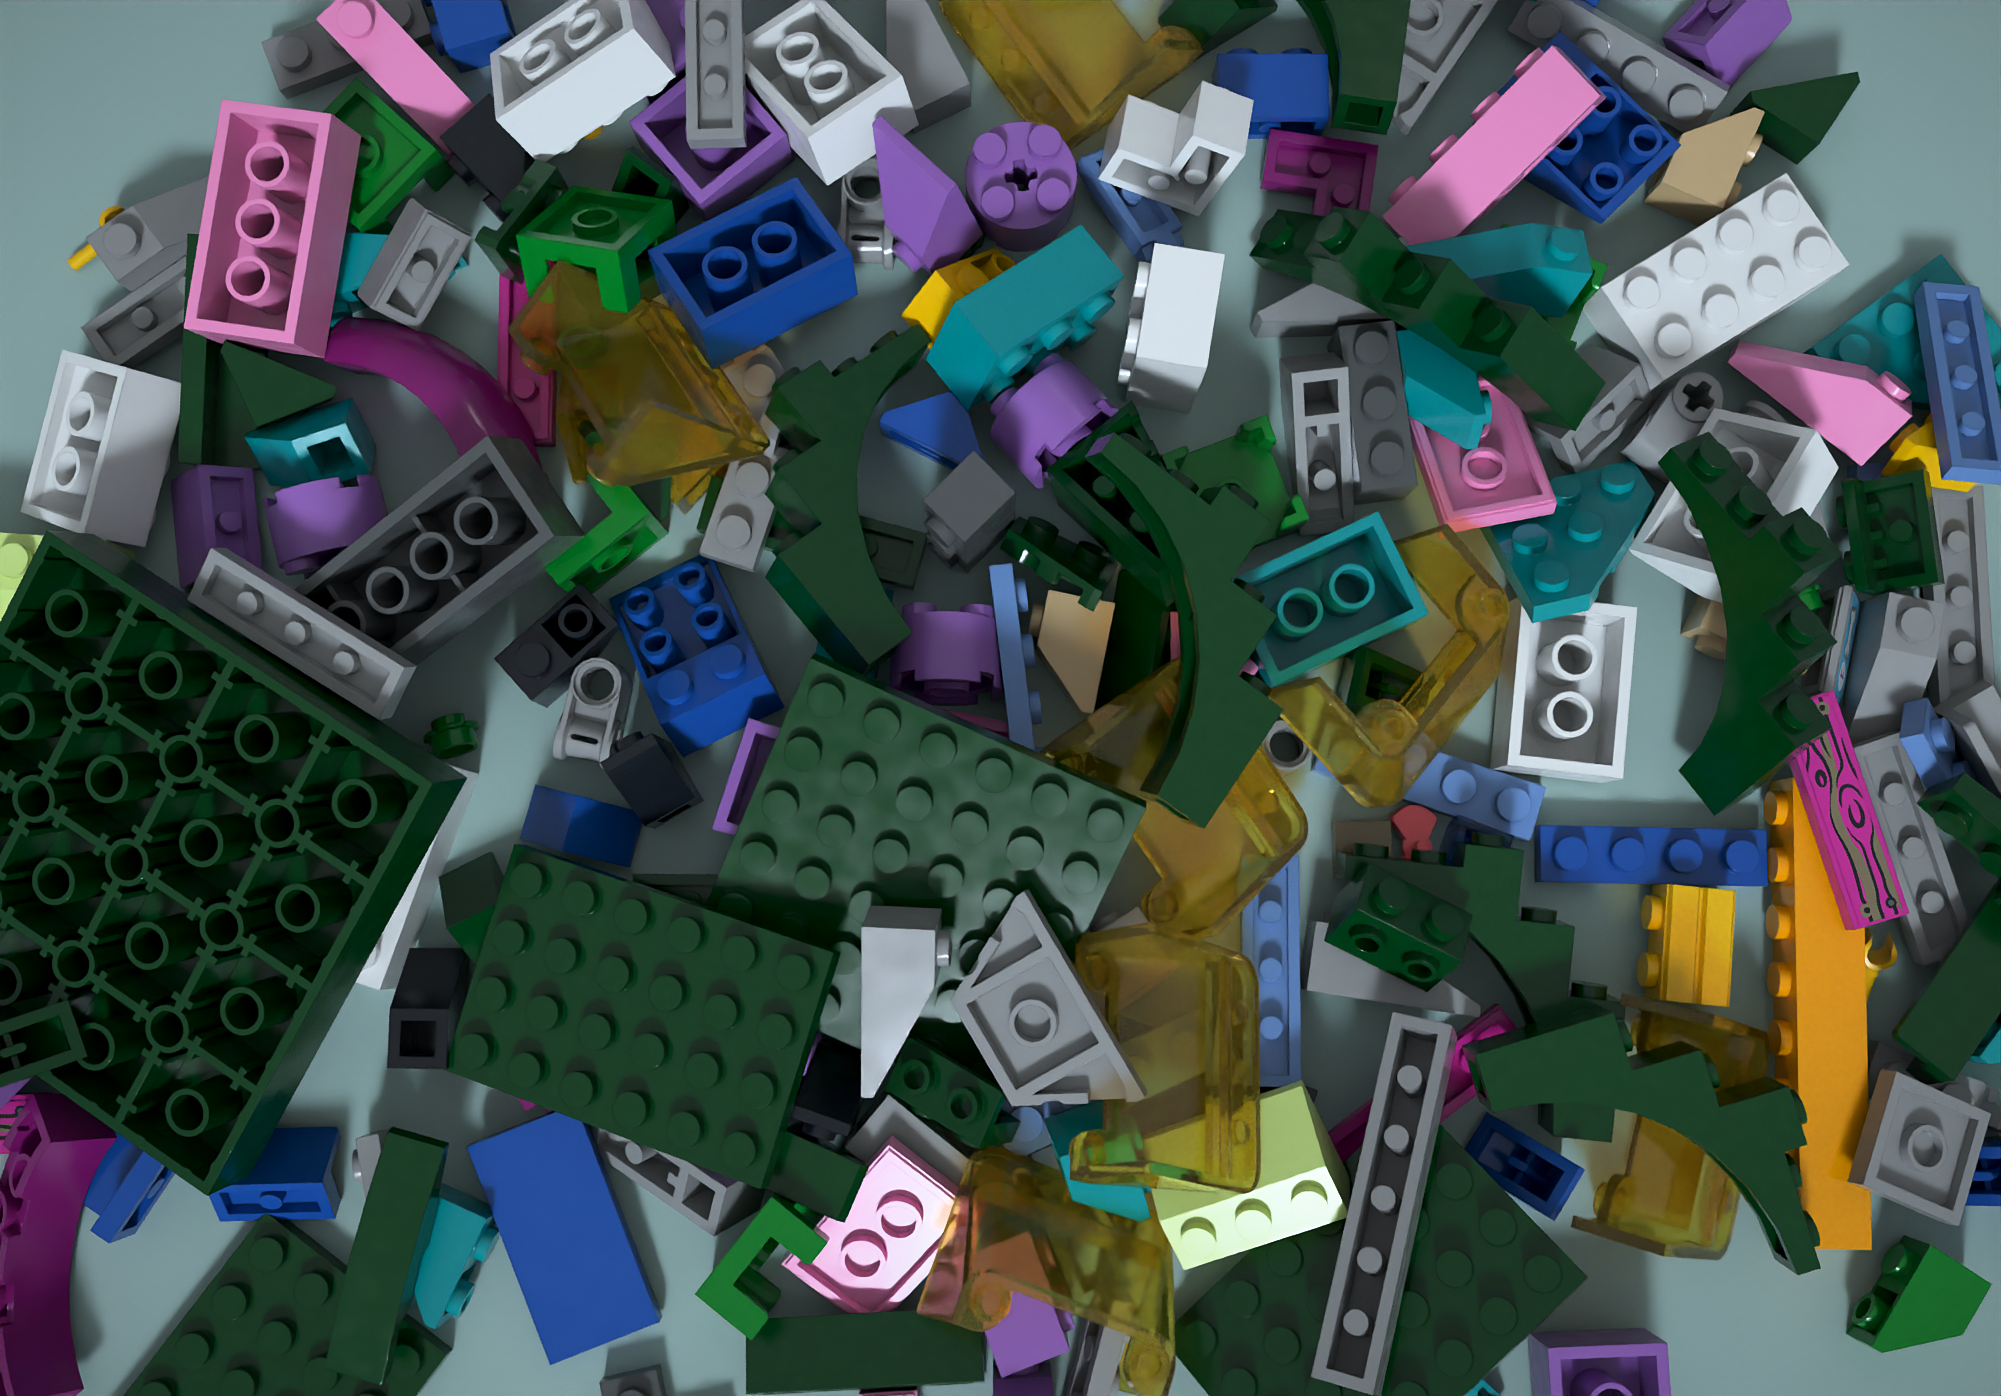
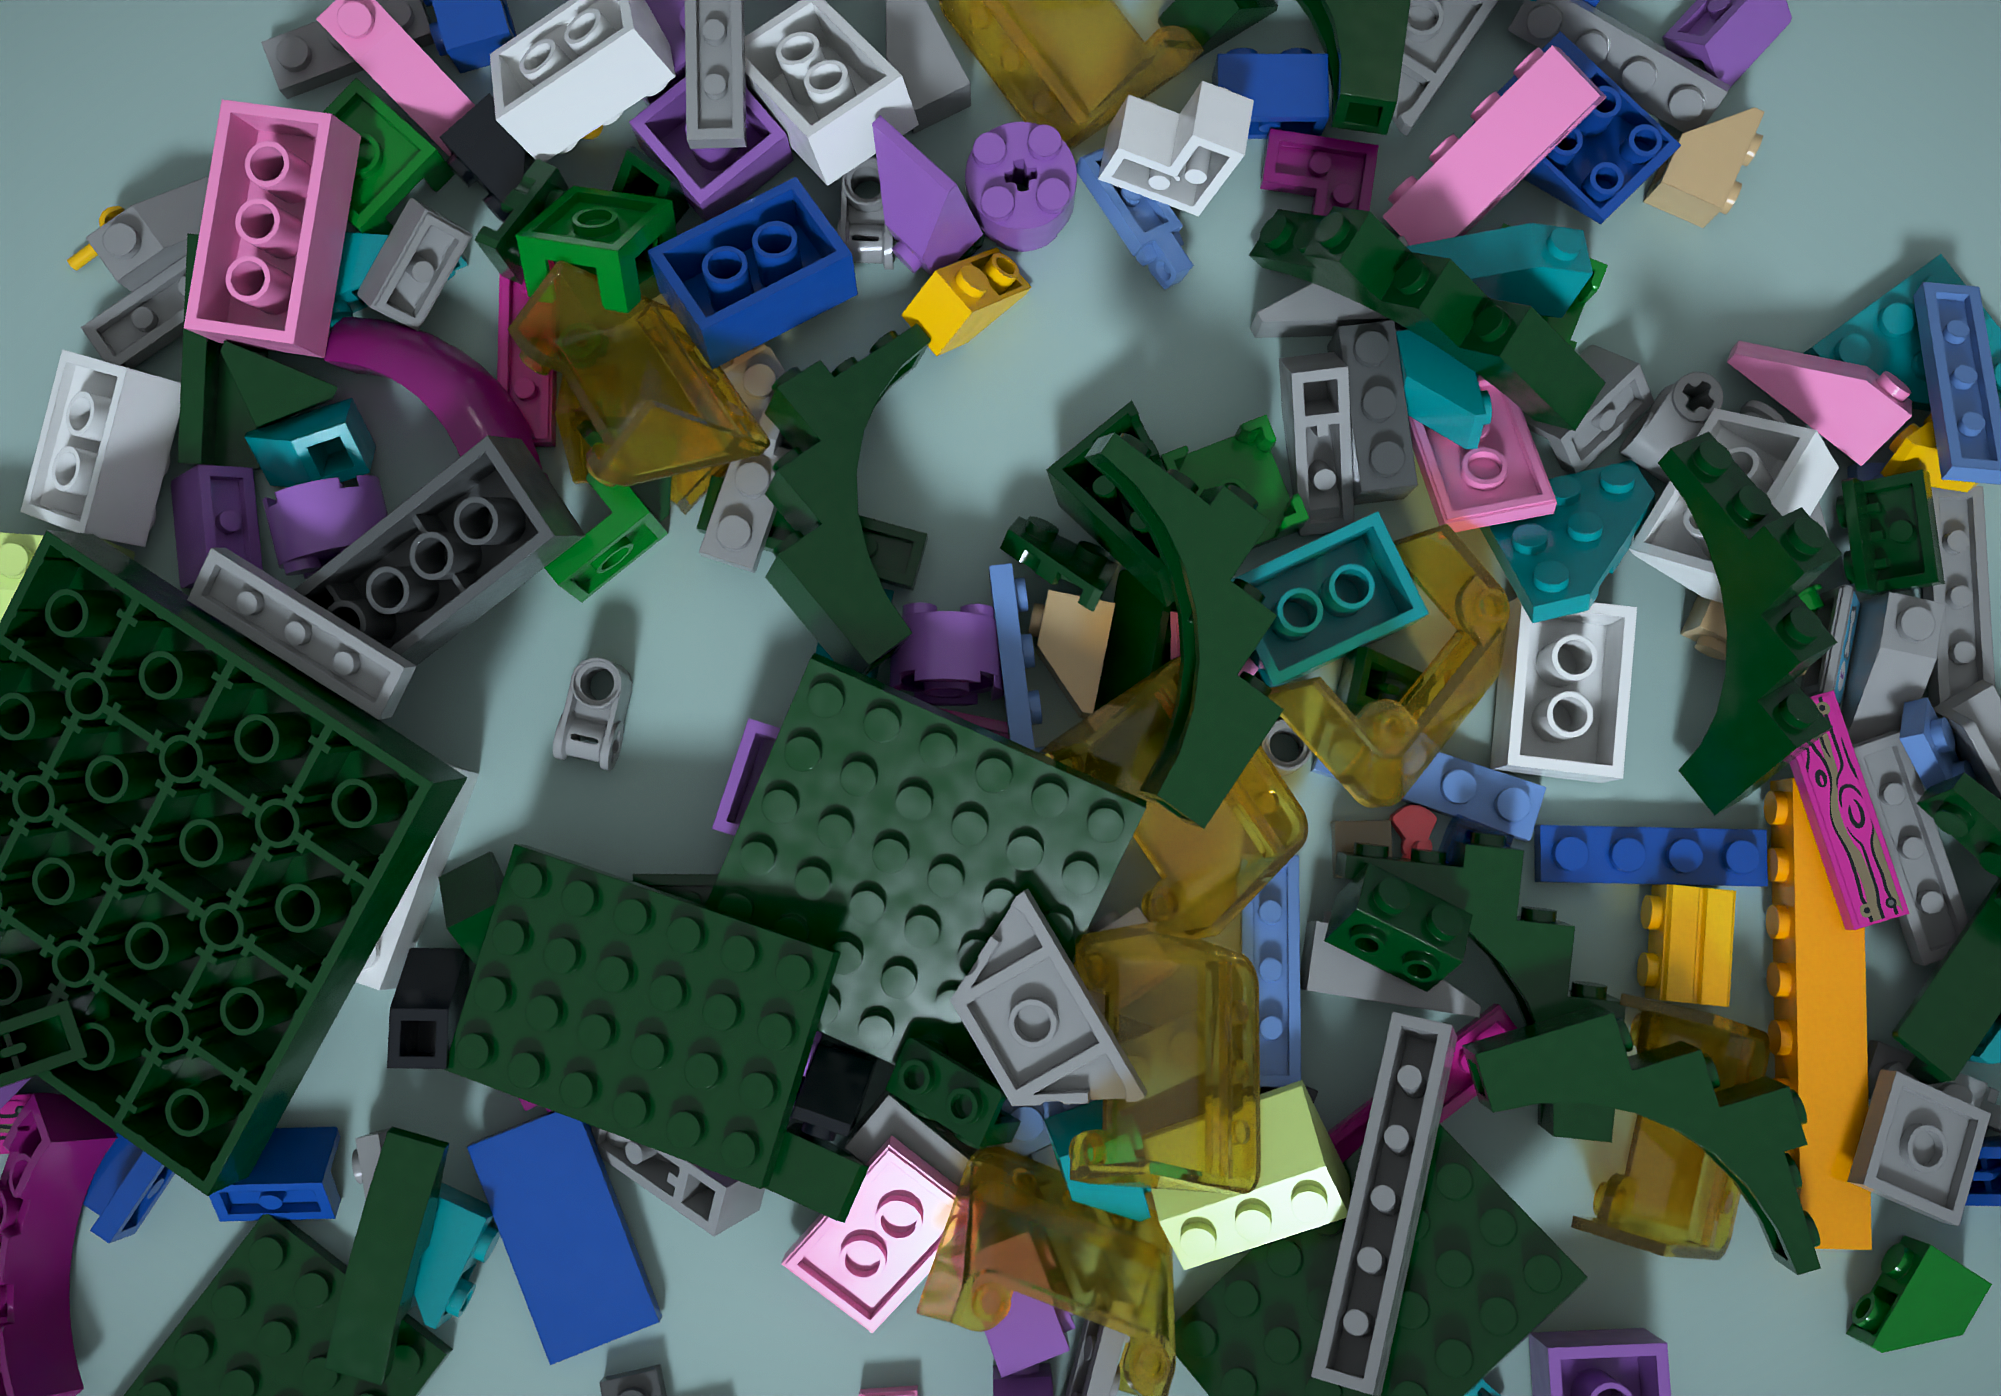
green plate [423,713,480,759] -> none
black slope [494,582,620,708] -> none
blue slope [520,784,643,868] -> none
black slope [600,731,704,829] -> none
blue slope [609,555,785,757] -> none
green panel [695,1193,830,1341] -> none
dark green panel [746,1307,985,1396] -> none
light grey slope [861,905,952,1098] -> none
blue slope [879,391,984,471] -> none
dark grey brick [922,451,1016,573] -> none
teal brick [926,224,1124,411] -> none
medium lavender brick [990,353,1119,489] -> none
white brick [1117,243,1225,413] -> none
blue slope [1465,1112,1585,1221] -> none
white brick [1583,173,1850,392] -> none
dark green slope [1730,71,1860,165] -> none
yellow hand [1865,927,1898,1004] -> none

